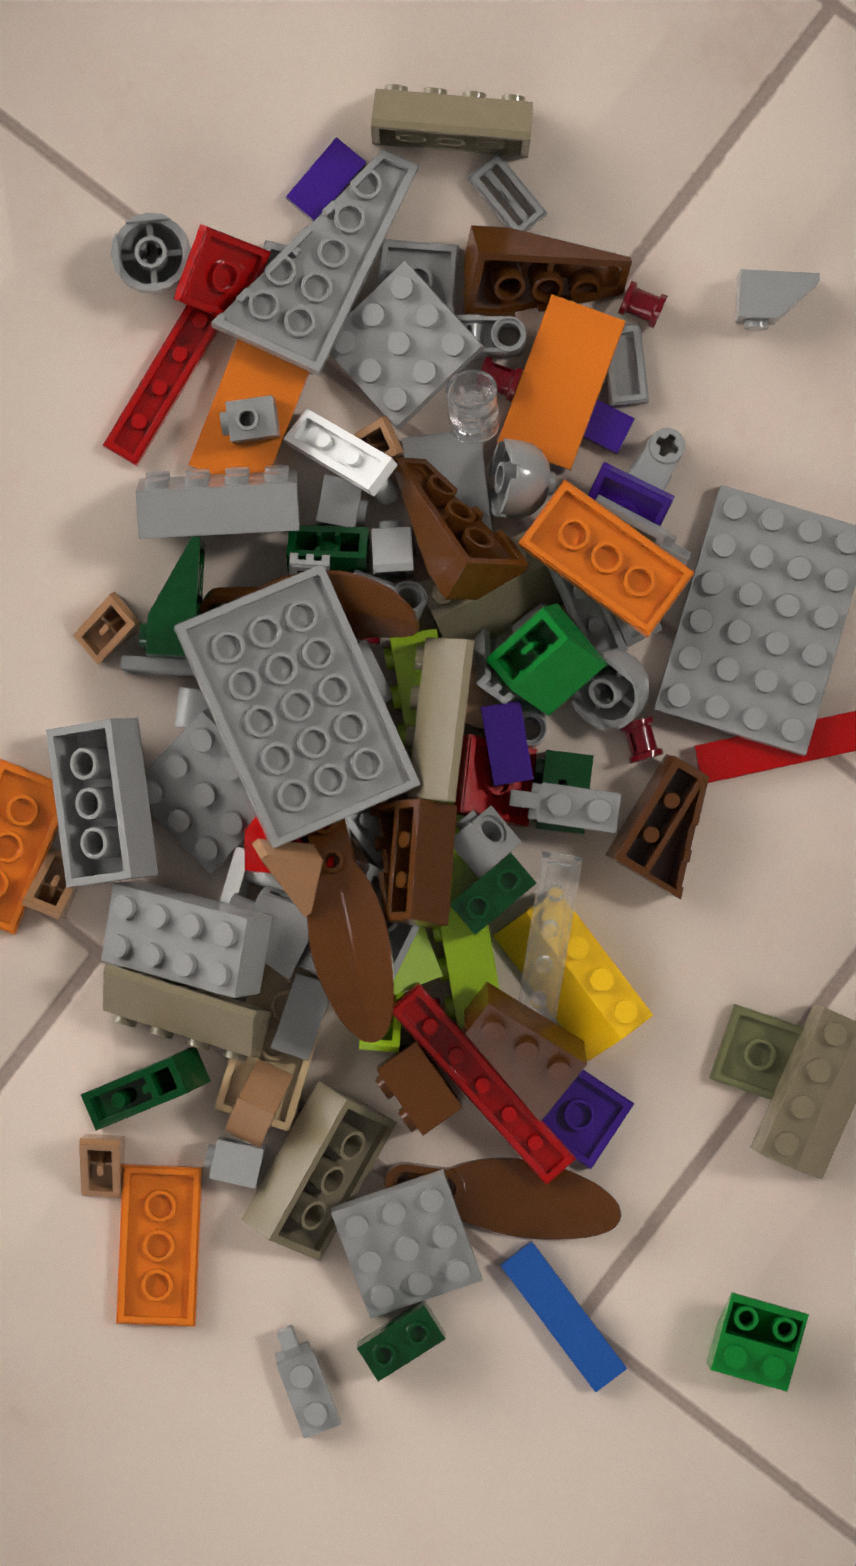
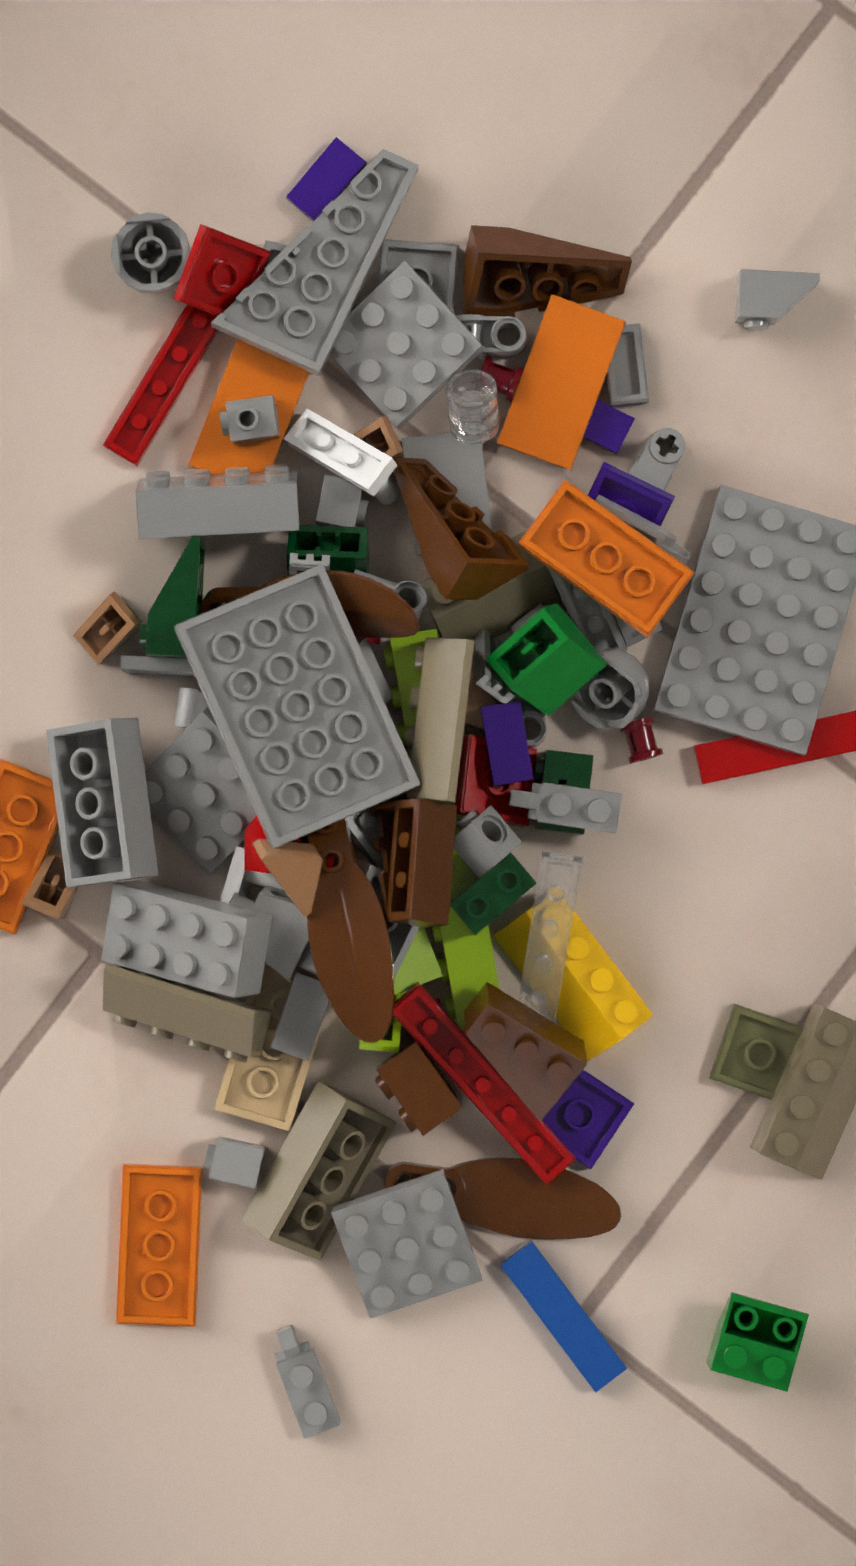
medium nougat slope [79,1134,125,1198] -> none
dark green slope [81,1047,211,1131] -> none
medium nougat slope [224,1058,294,1148] -> none
dark green brick [357,1300,446,1382] -> none
dark tan slope [371,84,533,158] -> none
light grey slope [371,521,414,579] -> none
light grey tile [467,153,547,231] -> none
light grey cylinder [488,439,556,518] -> none
reddish brown wedge [605,754,709,899] -> none
dark red bush [618,281,668,329] -> none

